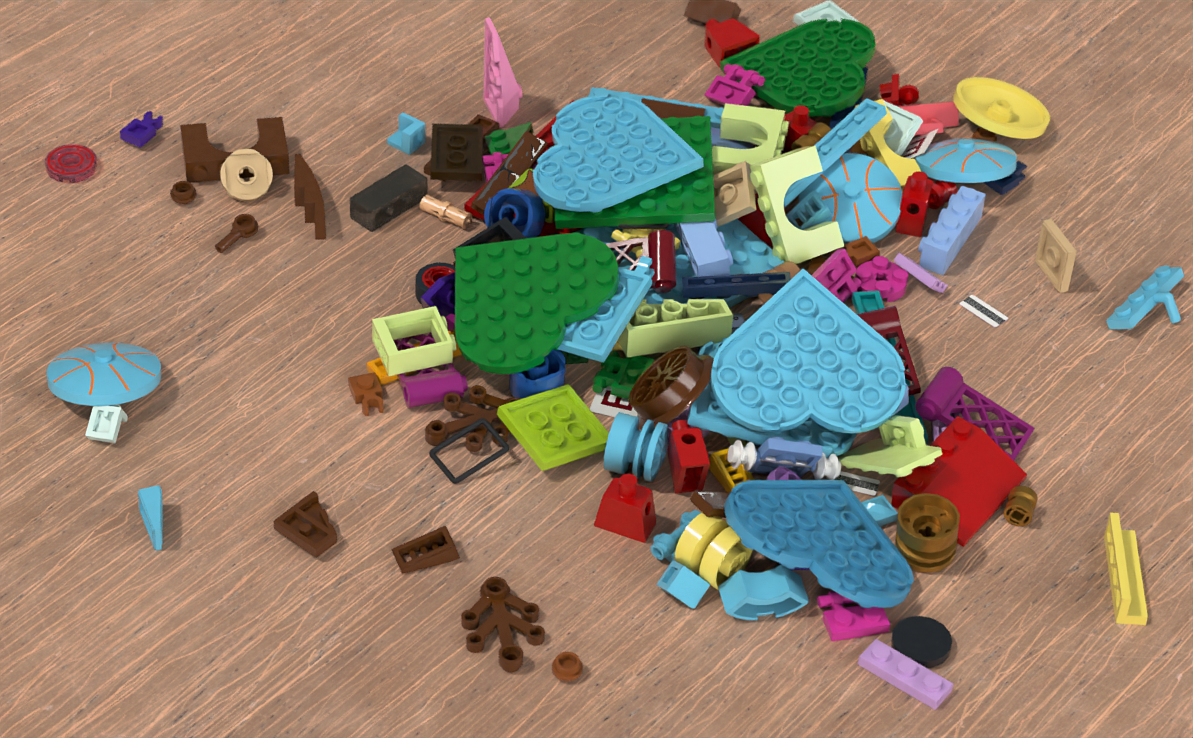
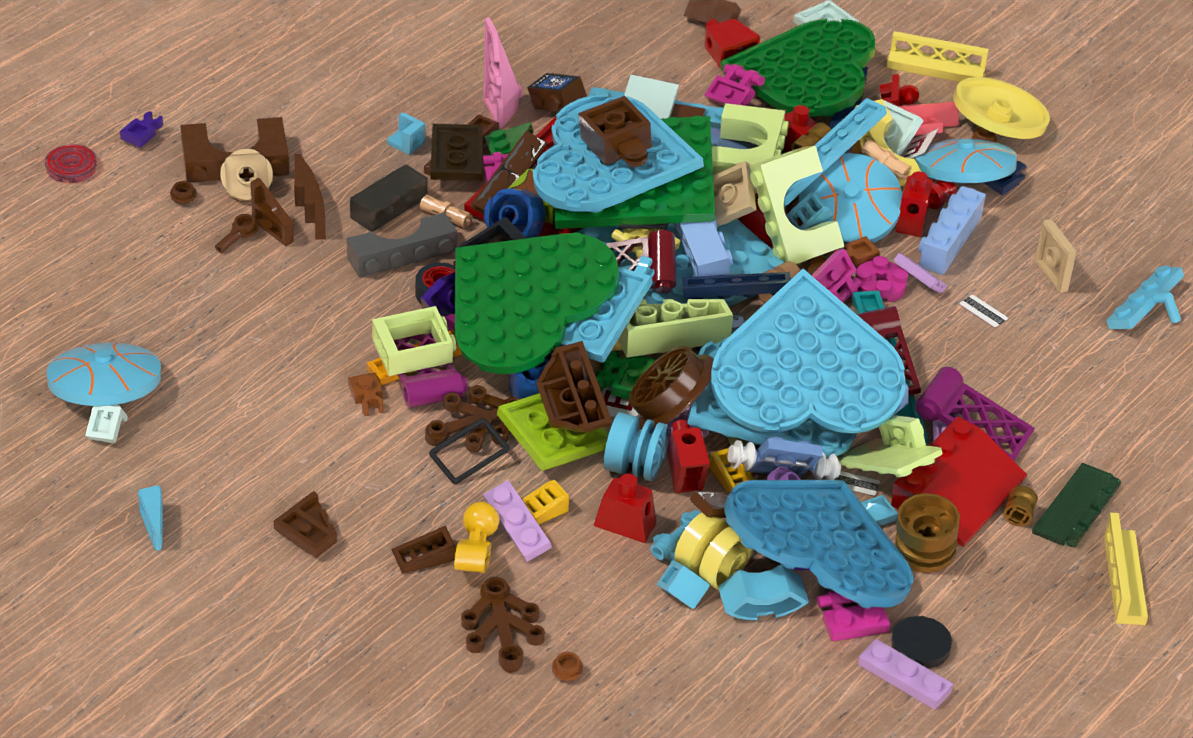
none -> reddish brown wing [250,178,294,247]
none -> dark grey arch [347,212,457,278]
none -> yellow beam [454,501,500,573]
none -> lavender plate [483,480,552,562]
none -> yellow slope [521,480,569,525]
none -> reddish brown brick [527,73,587,112]
none -> reddish brown wedge [537,341,612,433]
none -> reddish brown brick [579,96,652,167]
none -> light aqua tile [624,75,679,119]
none -> light nougat pin [861,139,911,180]
none -> light yellow fence [886,31,989,82]
none -> clear green windscreen [1032,463,1121,547]

